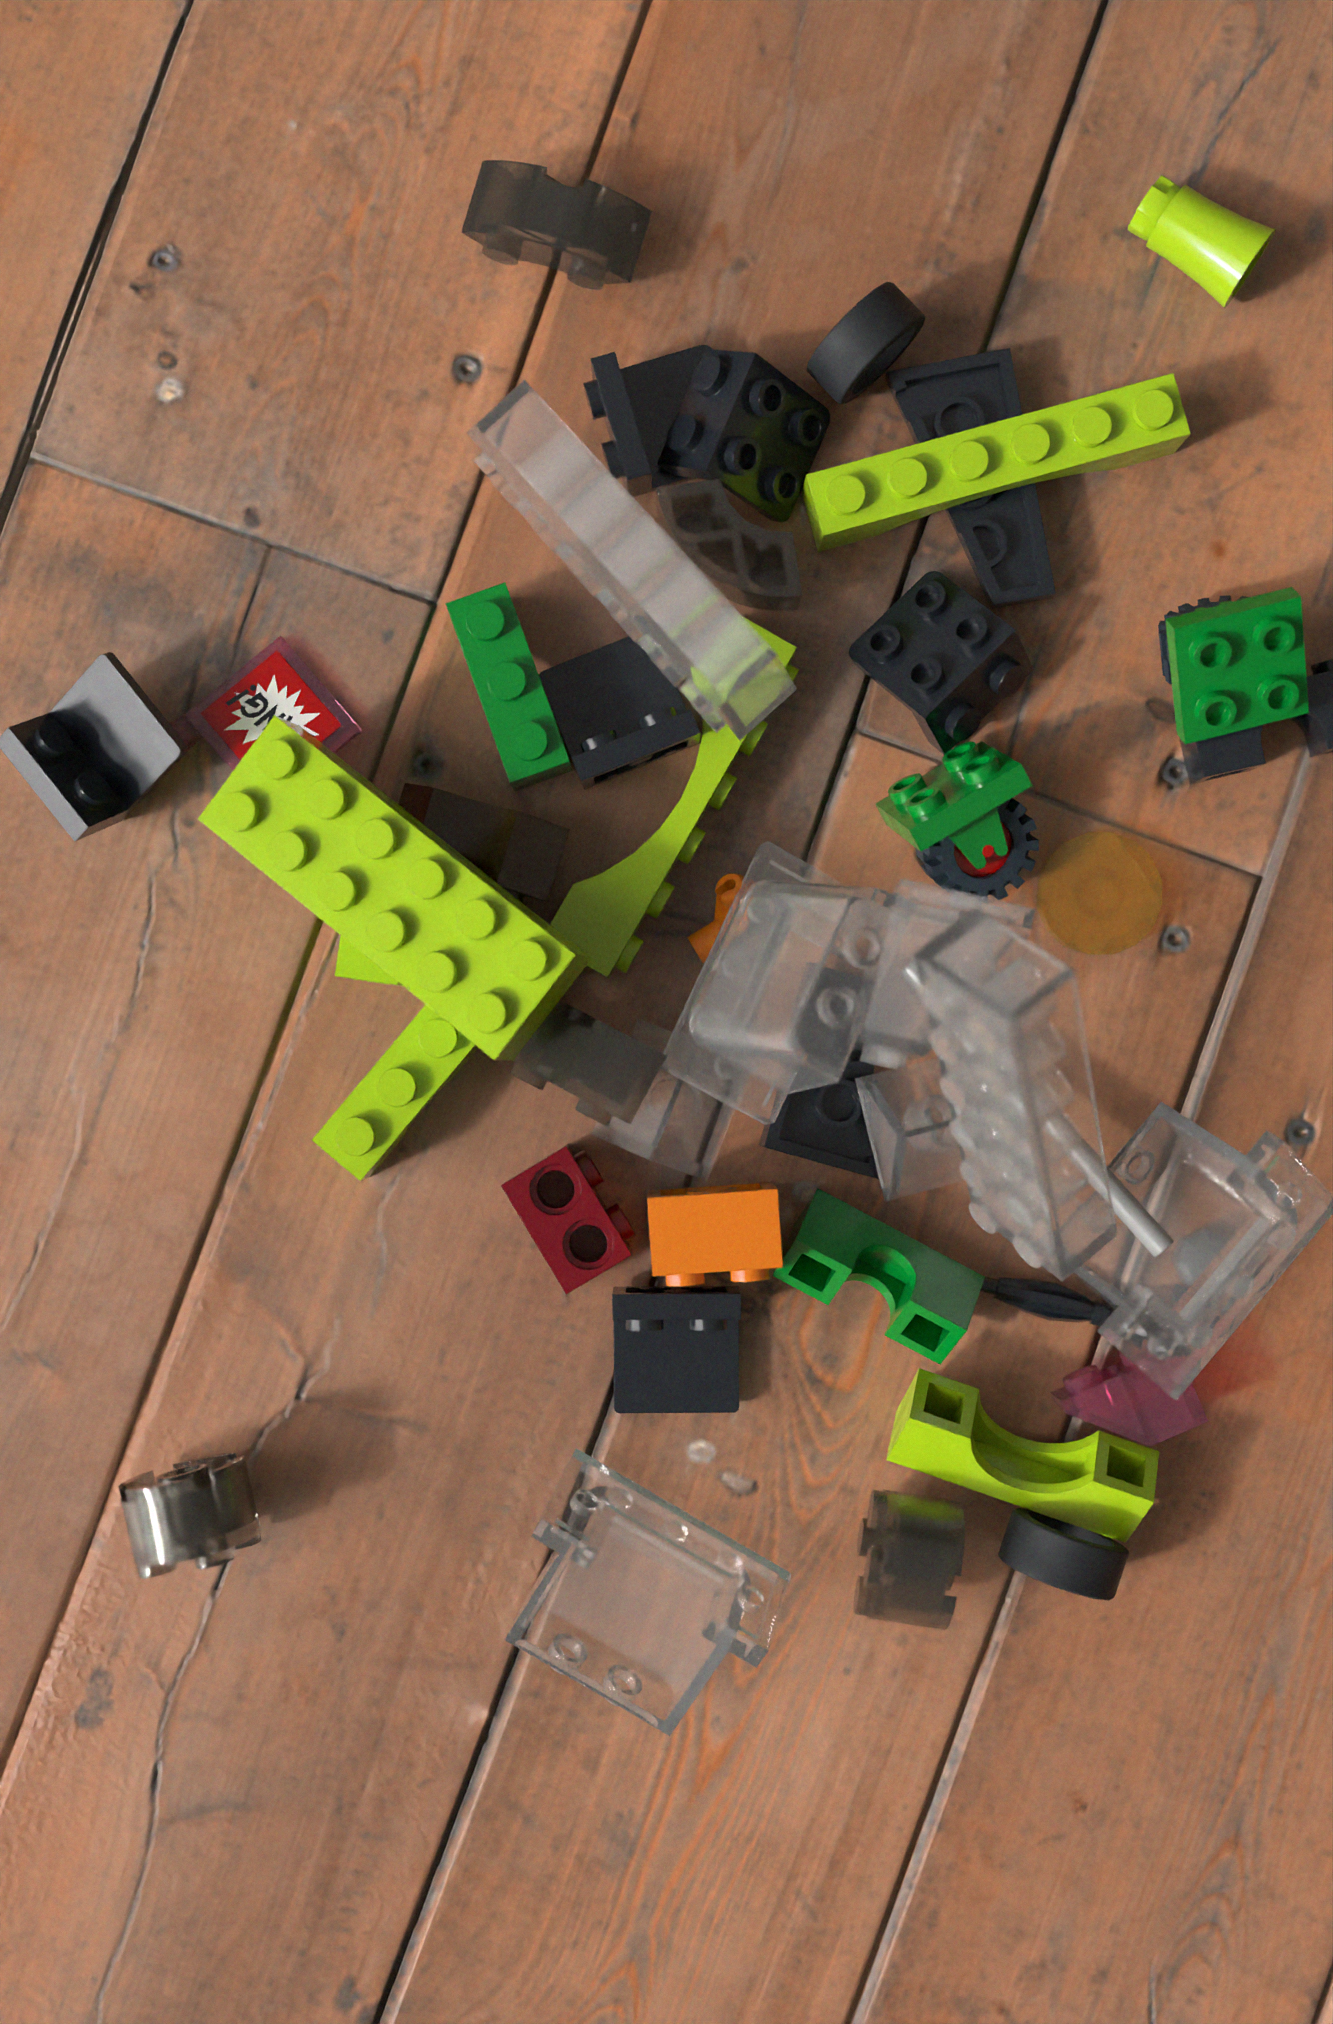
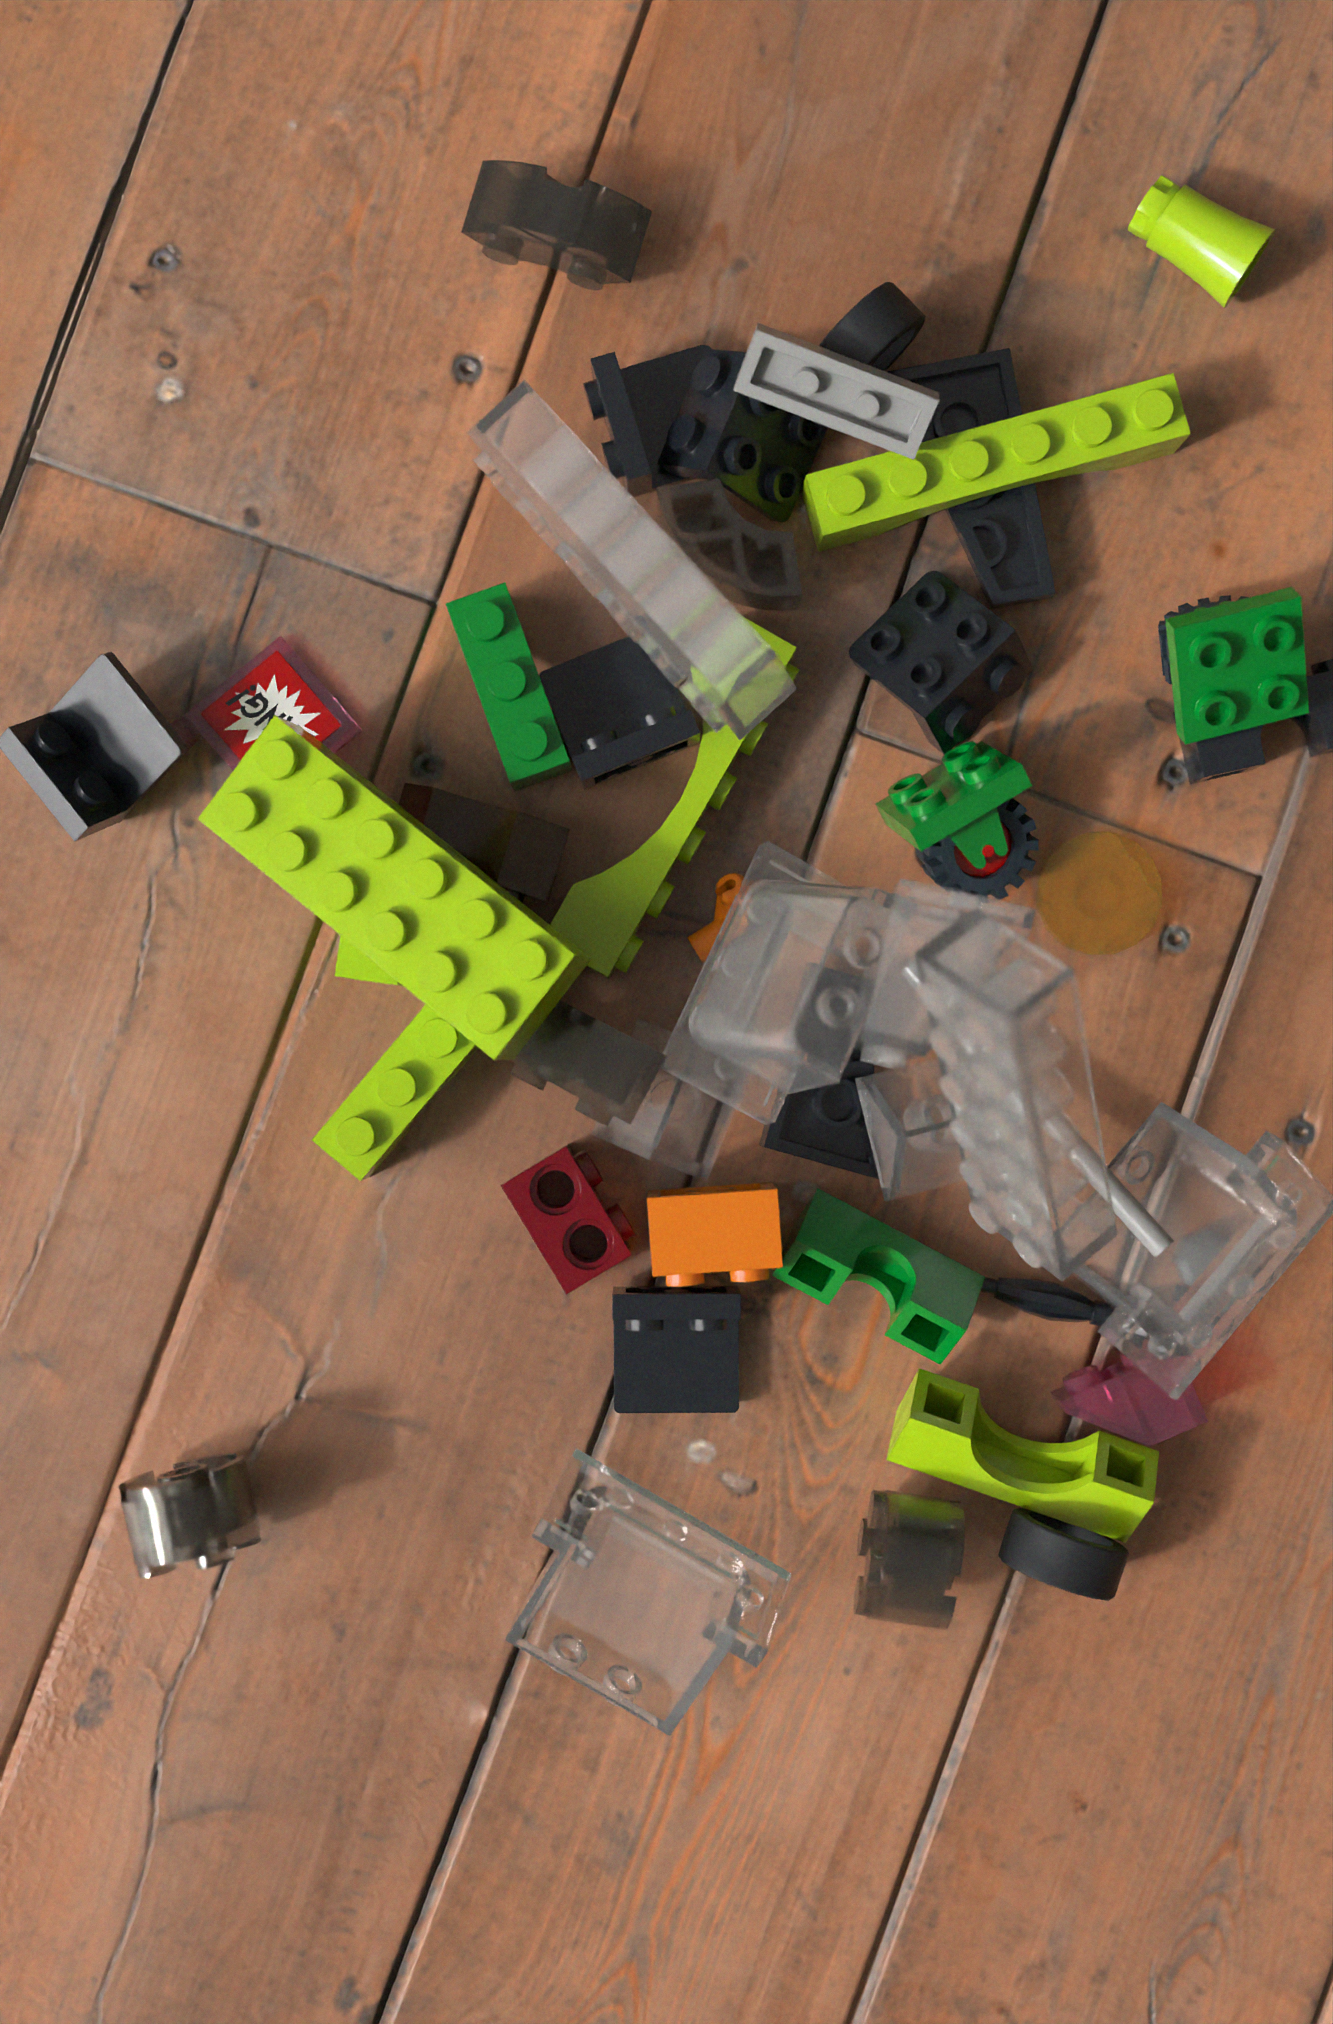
none -> light grey plate [734,323,939,460]

